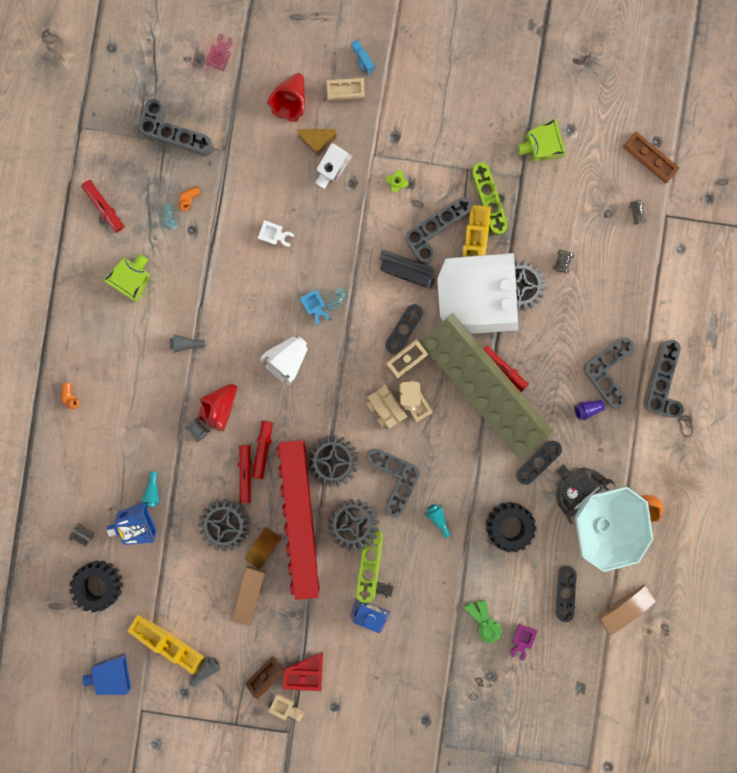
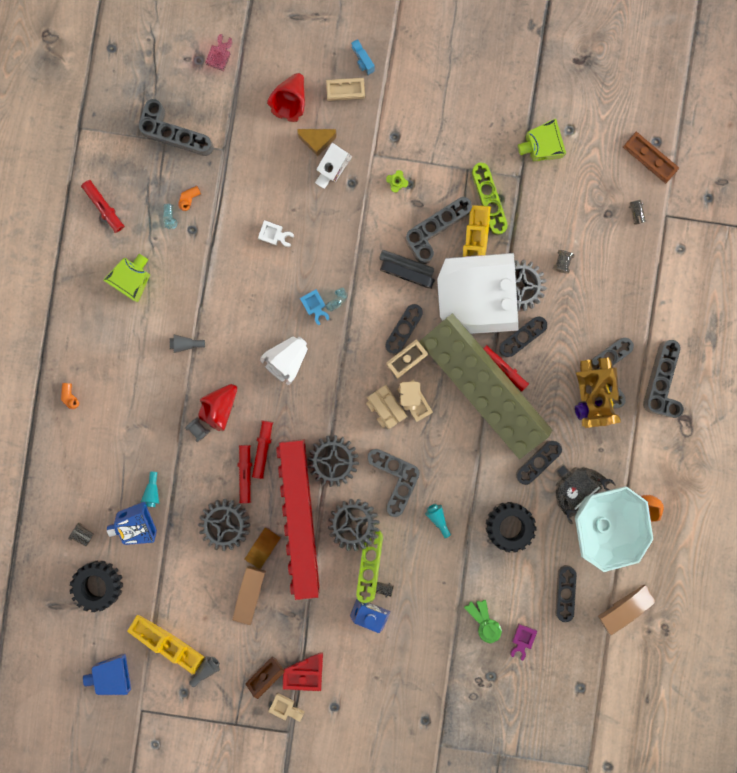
none -> black beam [499,316,547,358]
none -> pearl gold hips [576,357,621,428]

